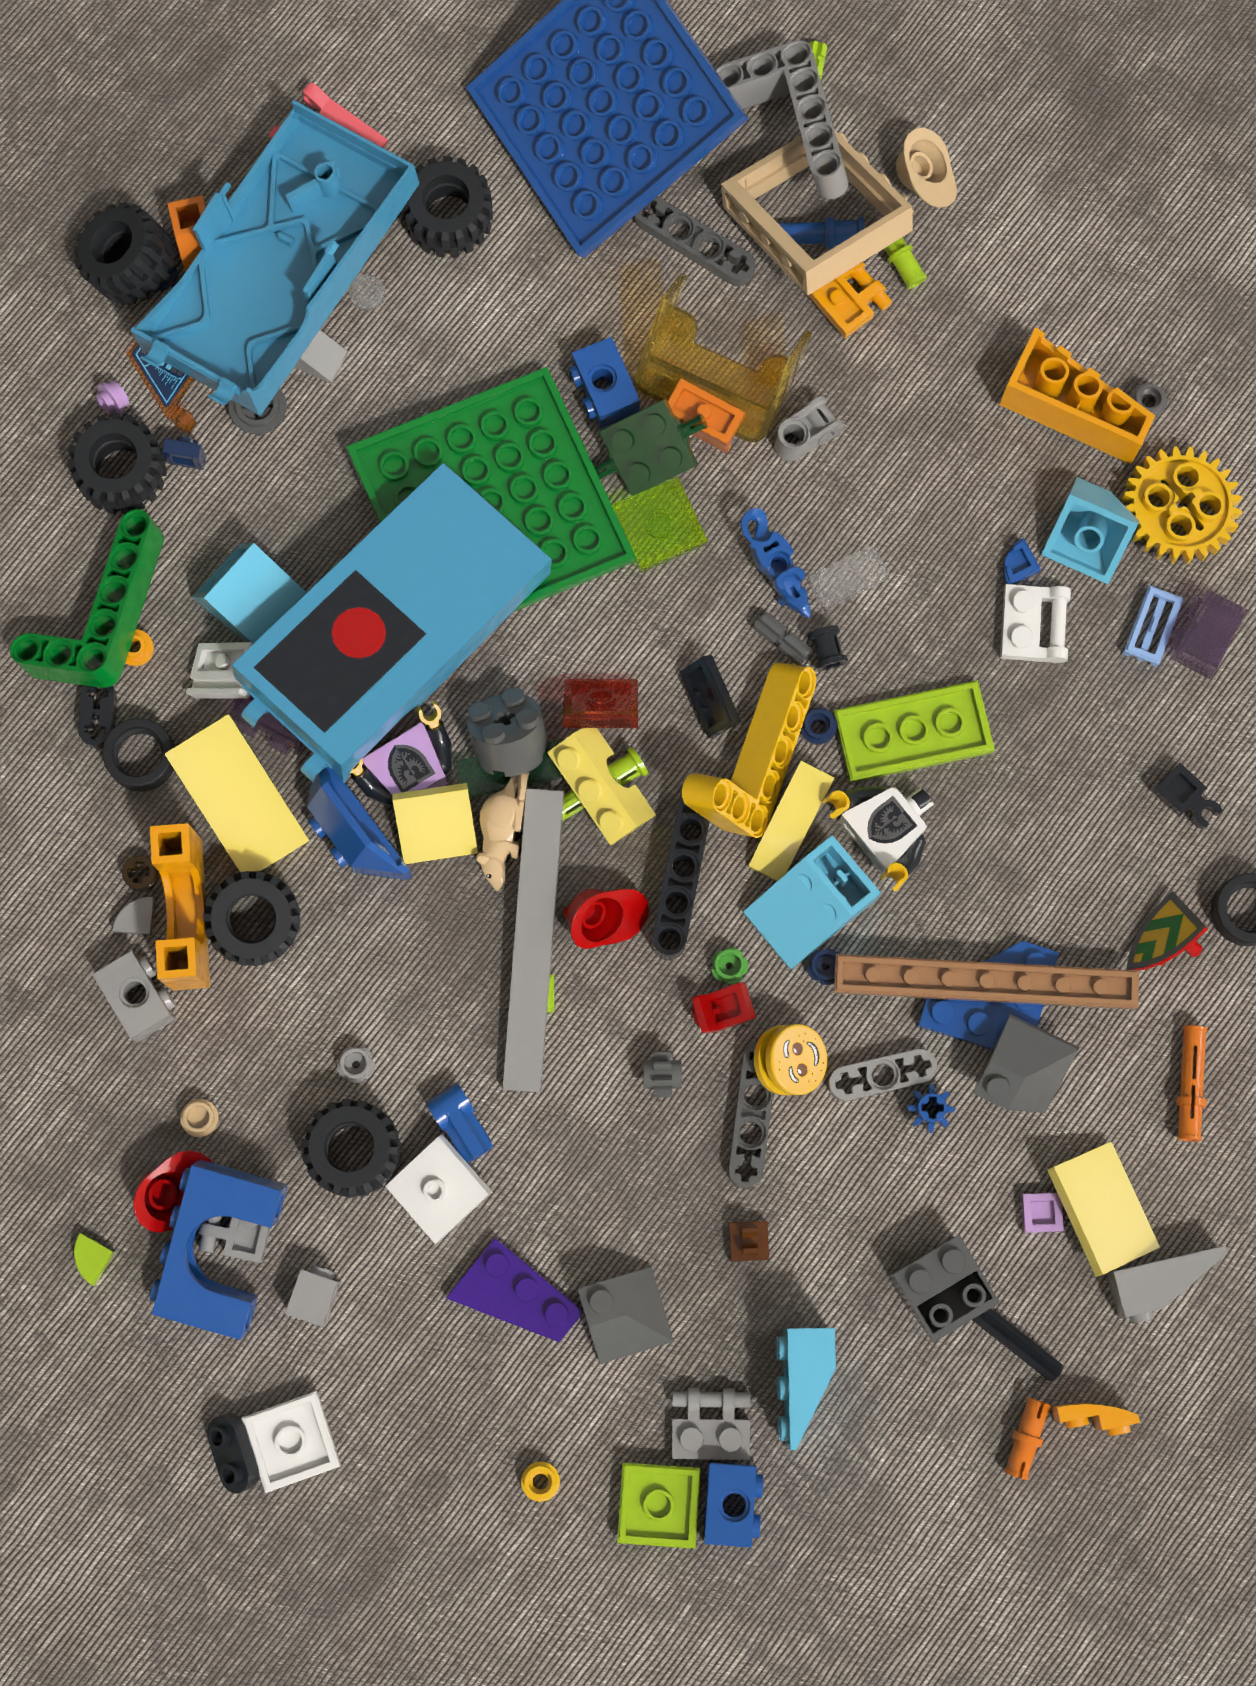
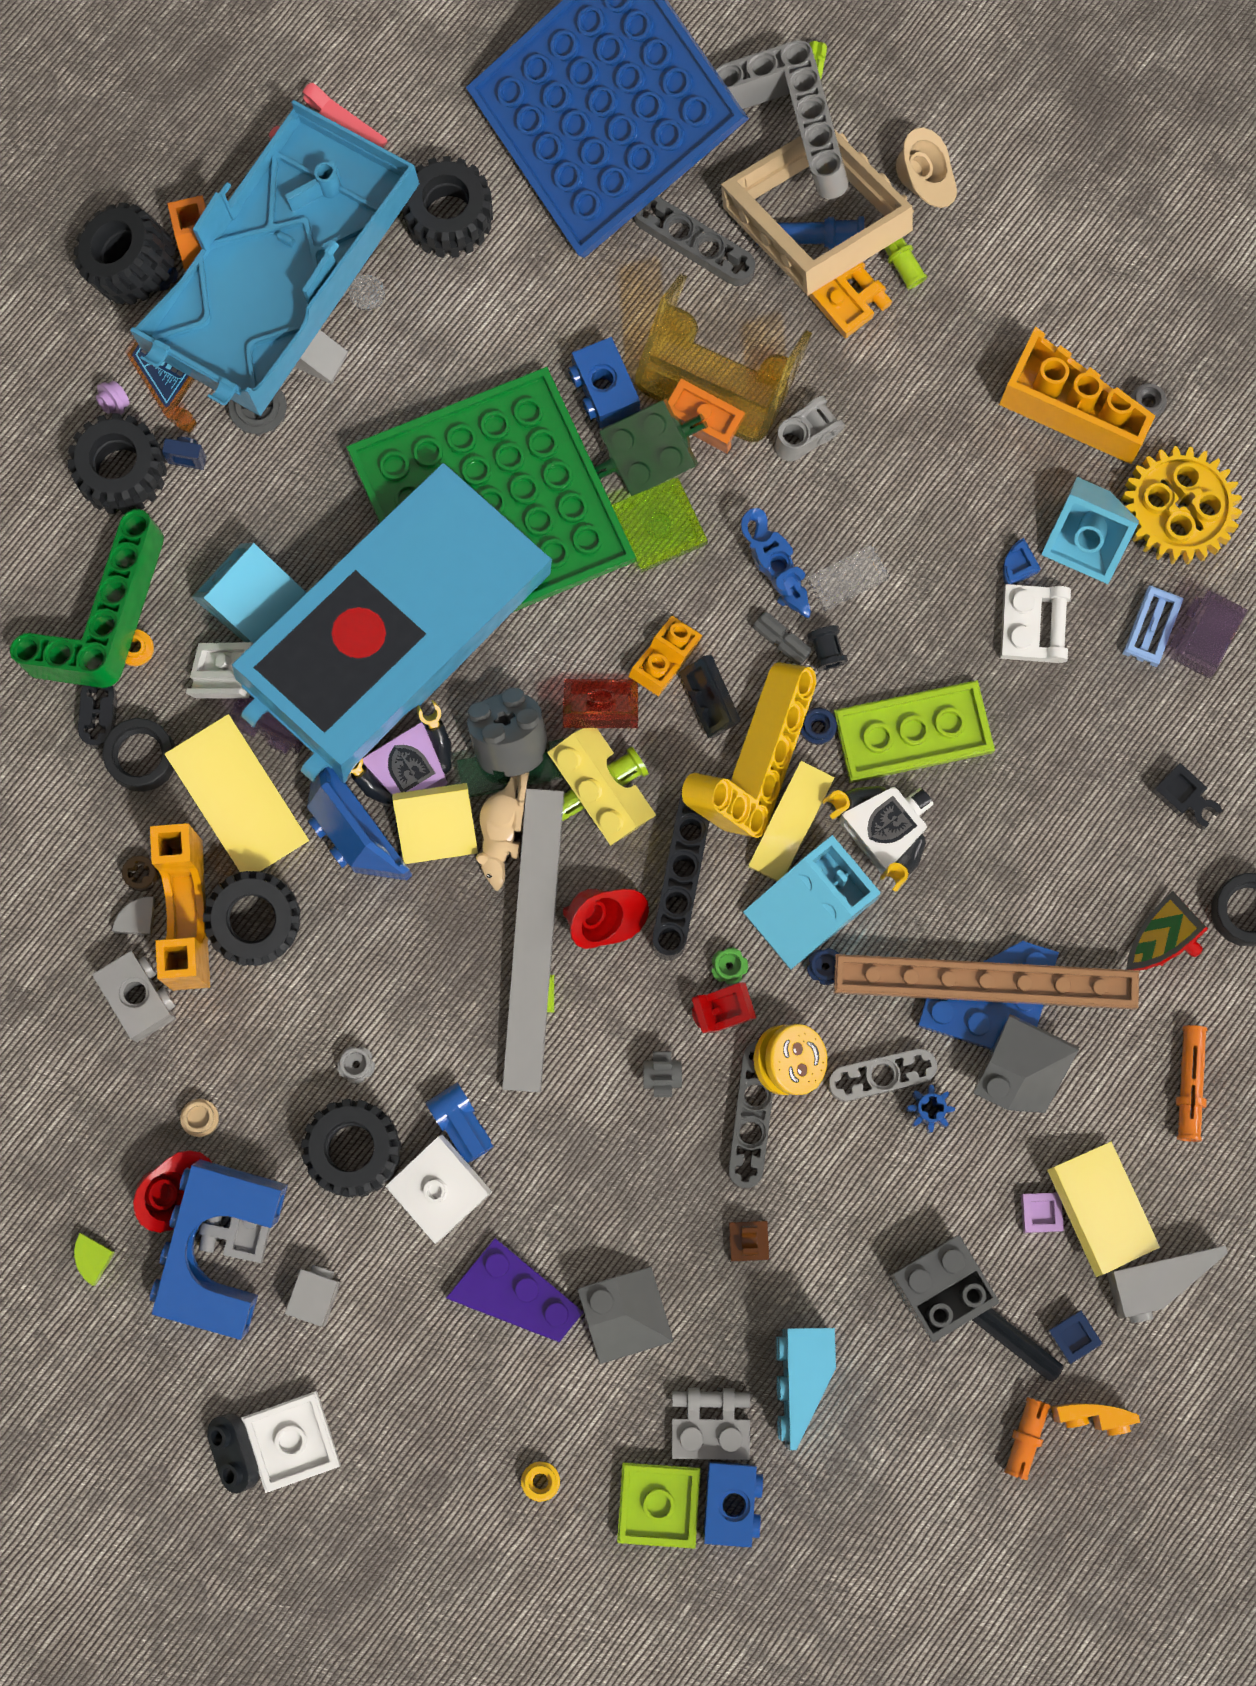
none -> light orange slope [628,616,702,697]
none -> dark blue plate [1047,1310,1103,1364]

